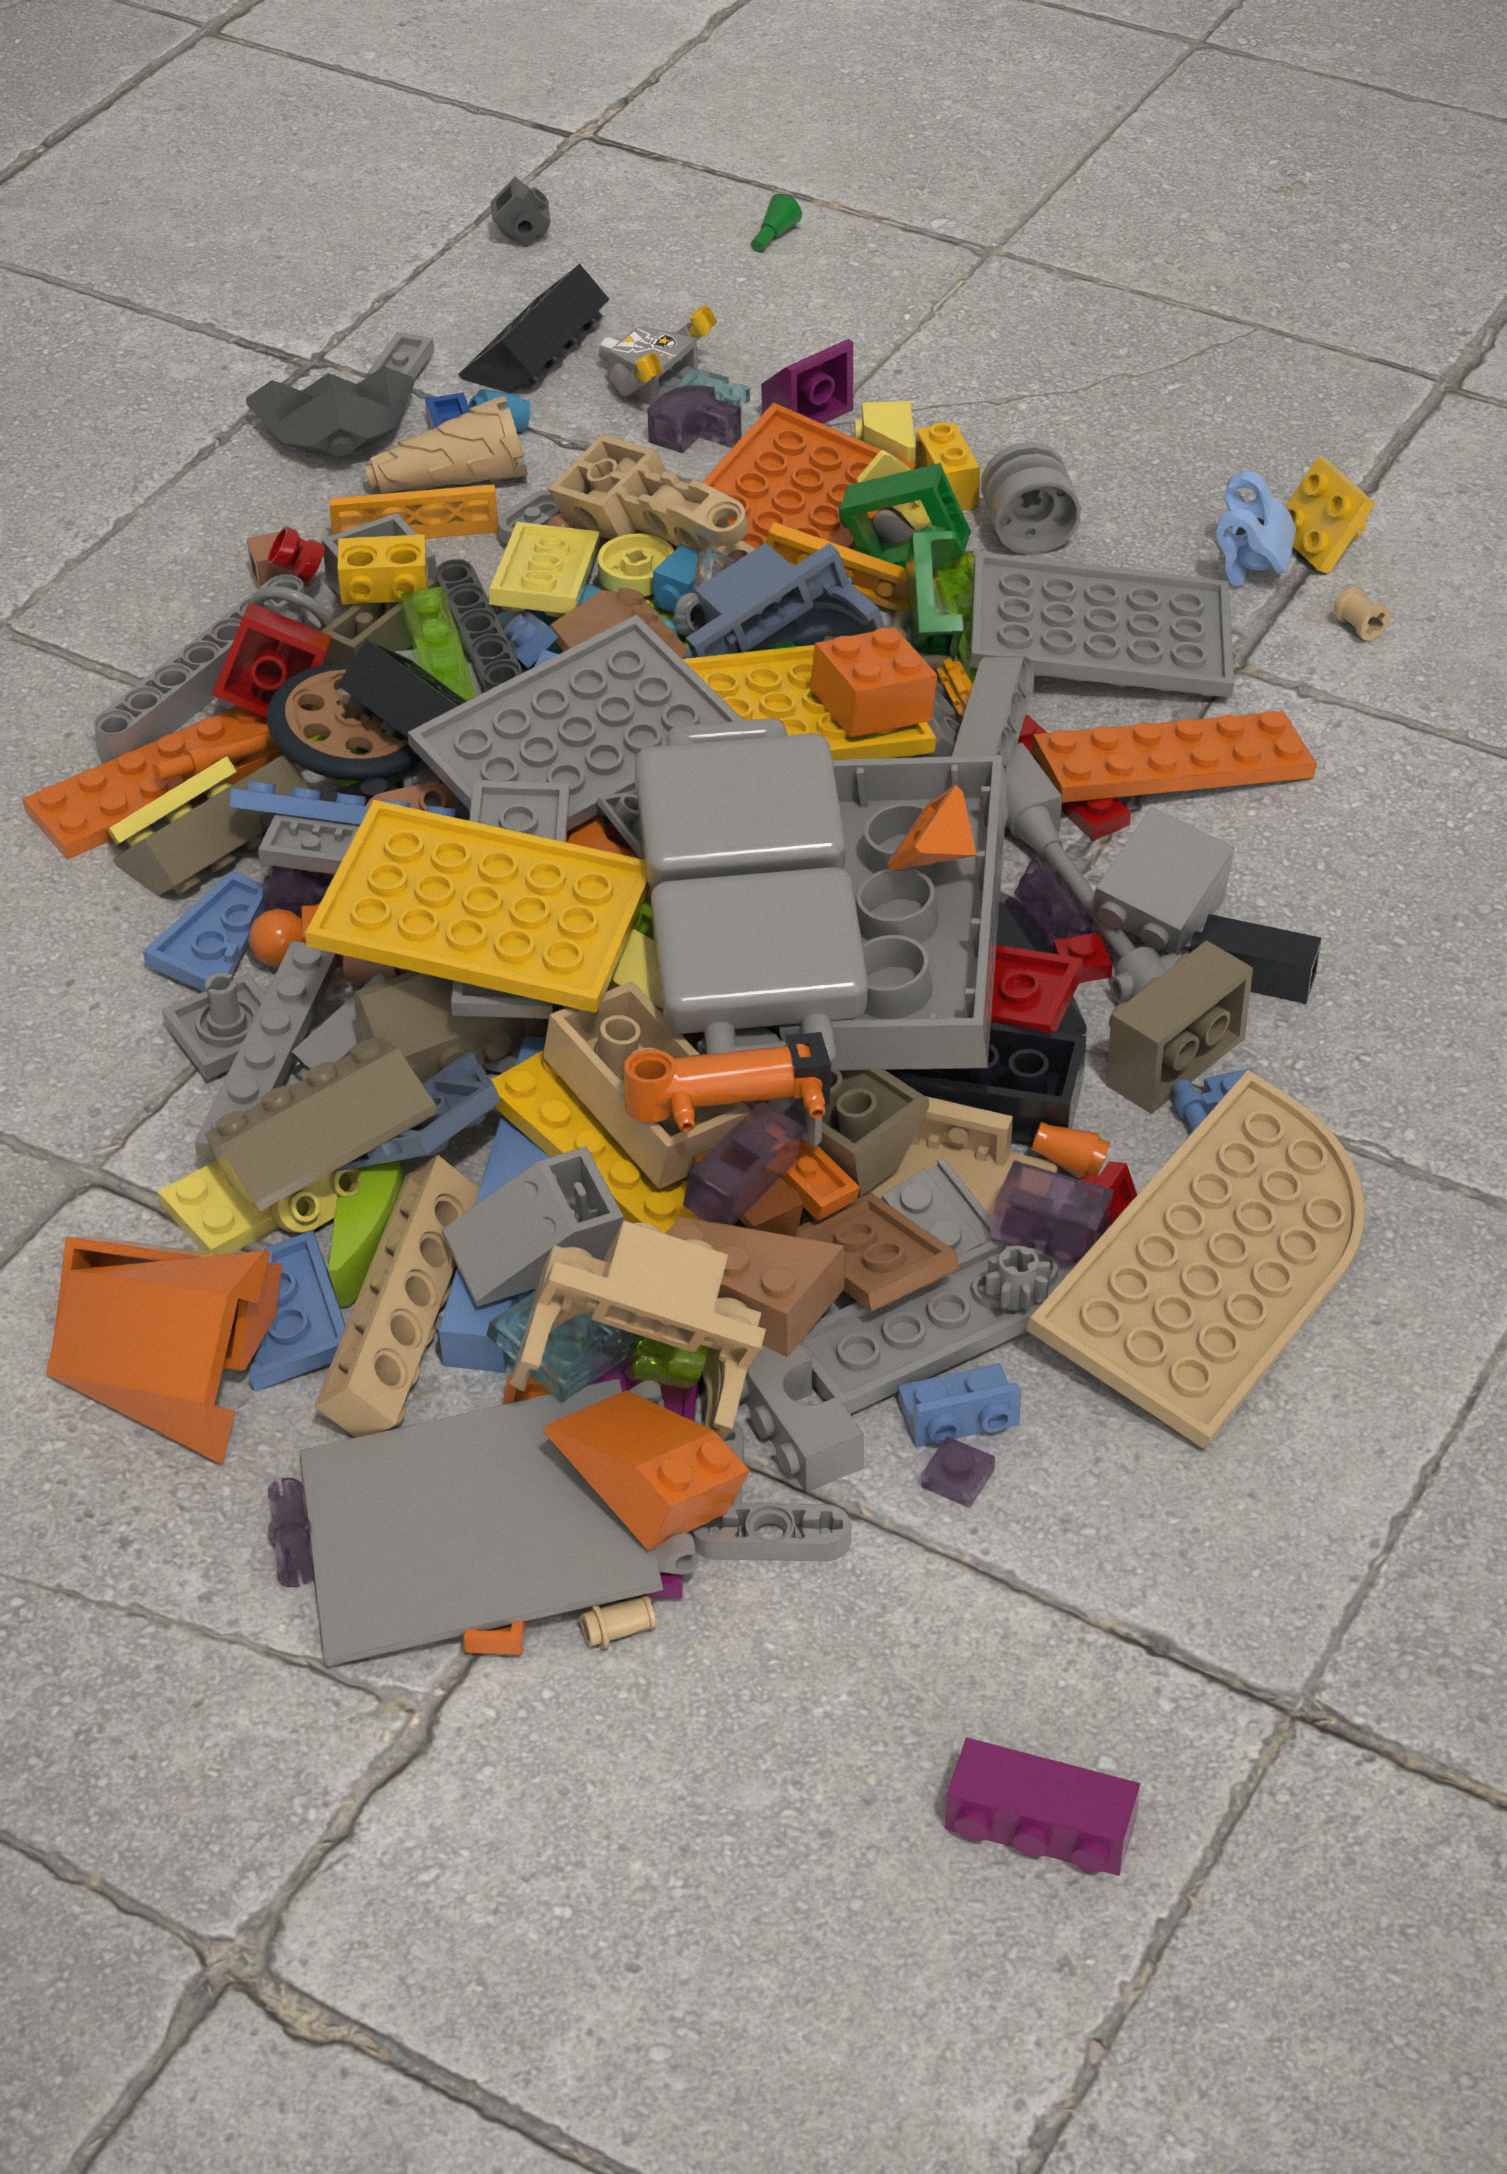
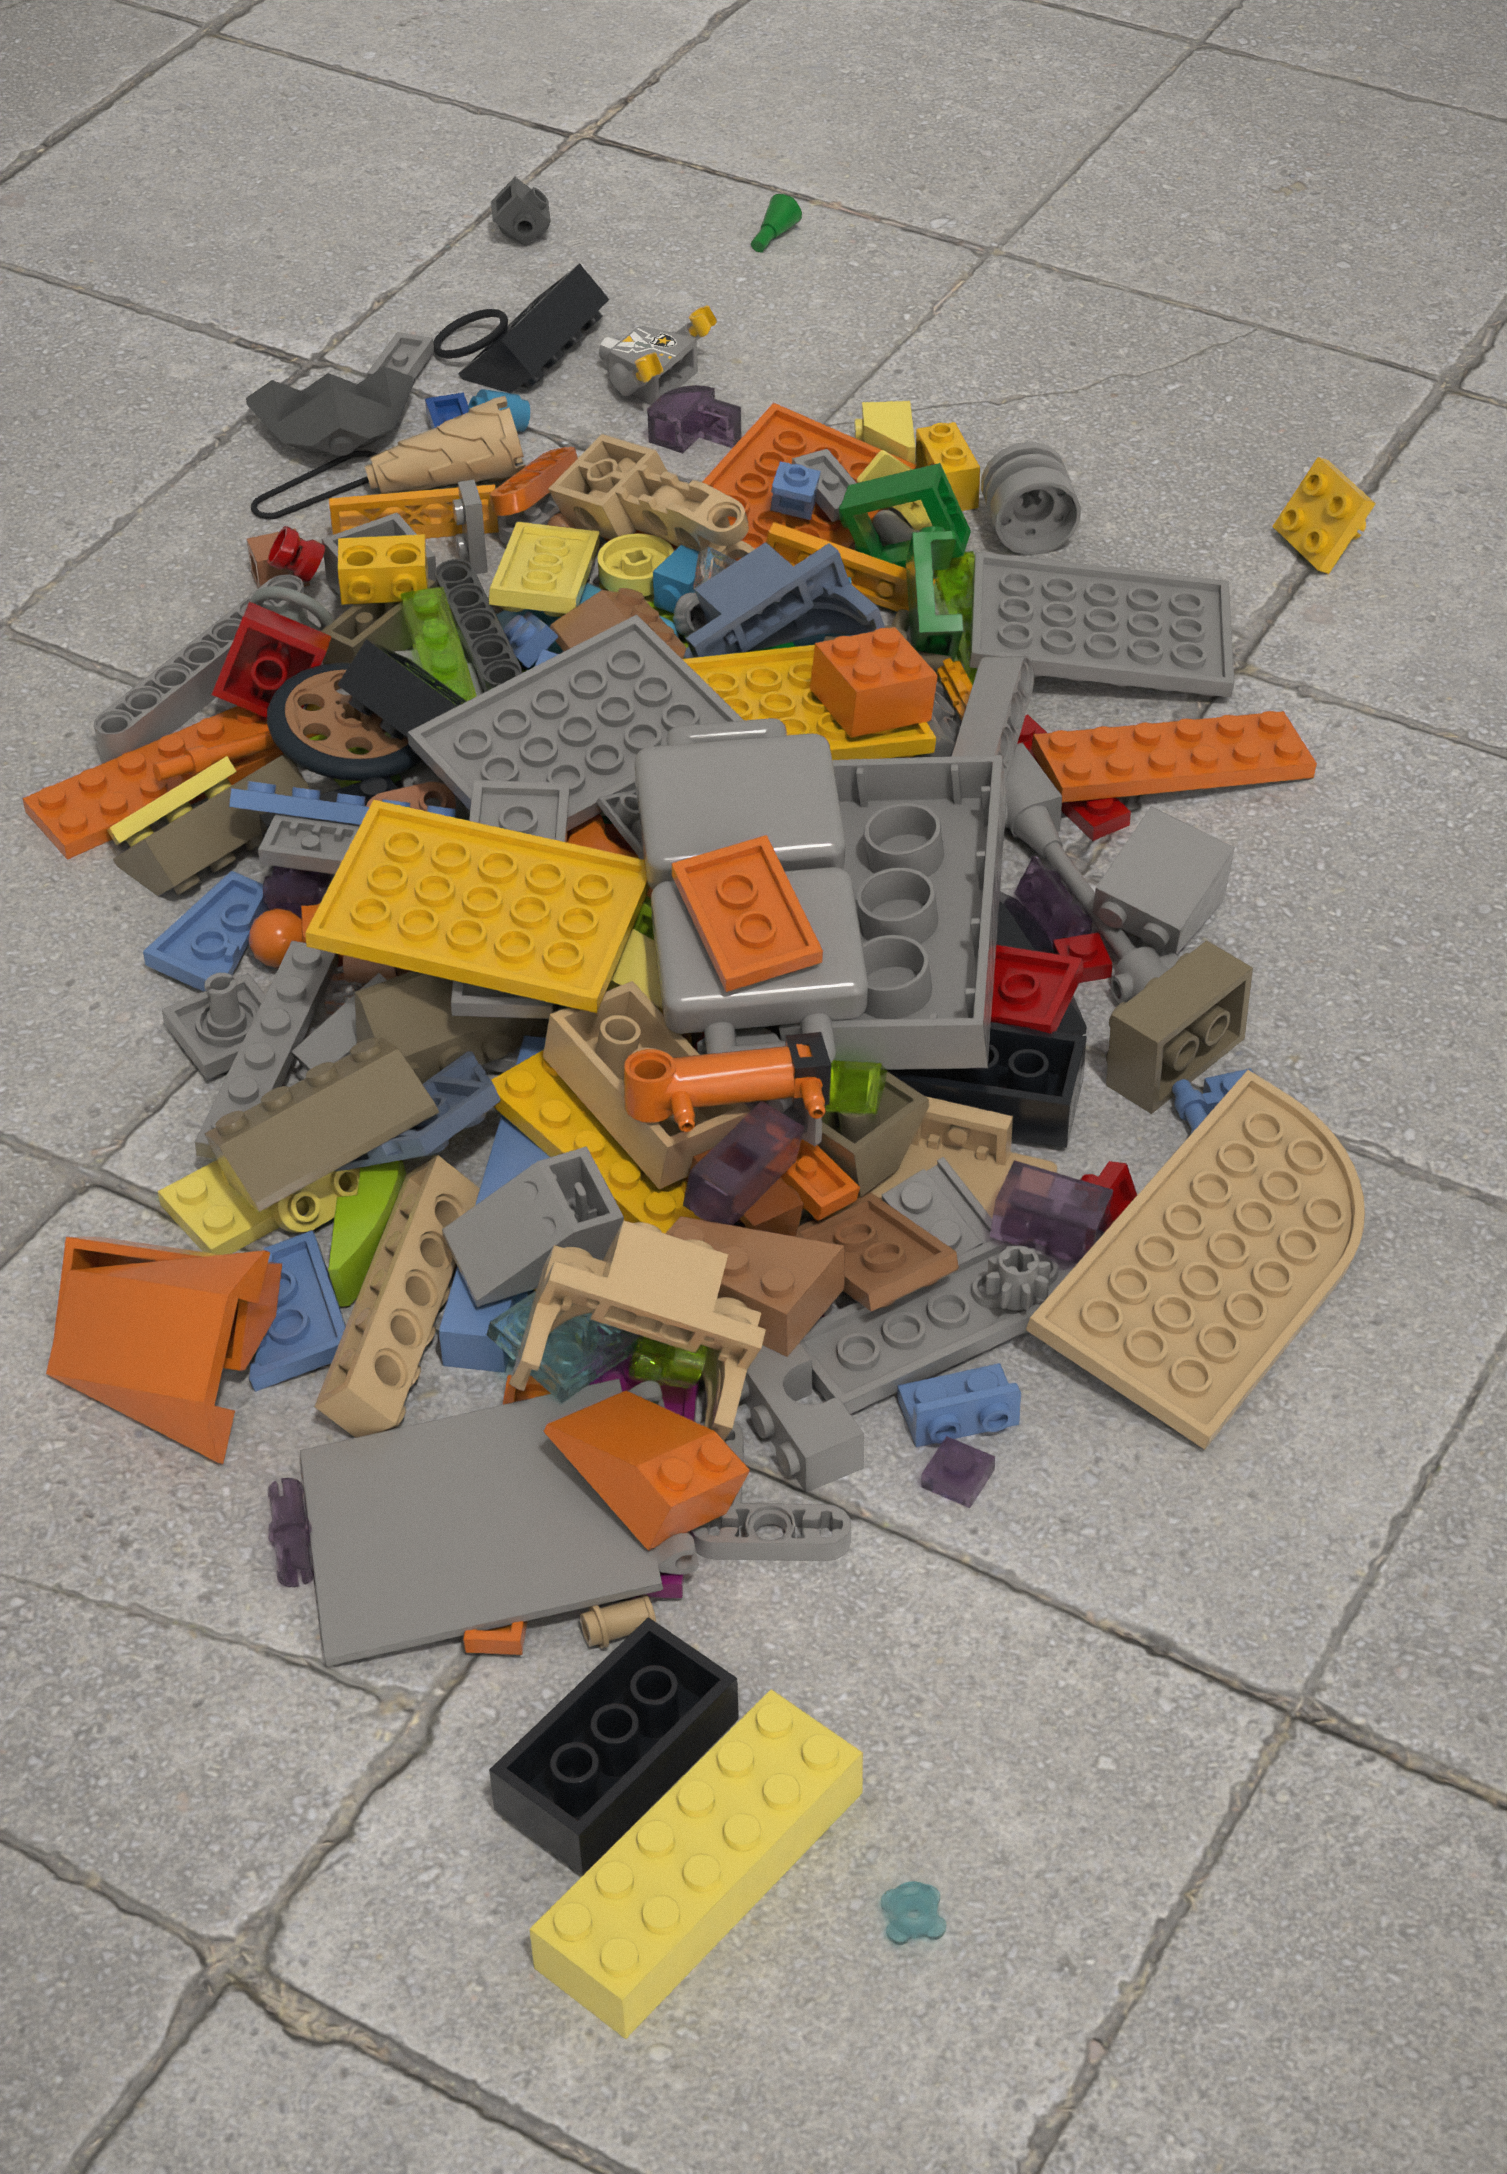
clear light blue plate [675,368,750,414] -> none
magenta slope [761,339,853,424] -> none
orange slope [886,785,977,871] -> none
magenta brick [945,1737,1141,1876] -> none
orange cone [1030,1122,1110,1179] -> none
black brick [1189,914,1322,1004] -> none
light blue piece [1215,471,1296,587] -> none
tan bush [1333,586,1391,641] -> none
none -> black piece [251,450,377,519]
none -> black tyre [433,309,508,359]
none -> light grey plate [452,480,488,574]
none -> black brick [489,1617,739,1876]
none -> orange beam [490,447,578,516]
none -> light yellow brick [529,1689,863,2039]
none -> orange plate [672,835,823,992]
none -> medium blue bracket [770,461,821,520]
none -> light grey plate [791,449,856,522]
none -> clear neon green slope [826,1060,887,1114]
none -> clear light blue plate [881,1881,947,1945]

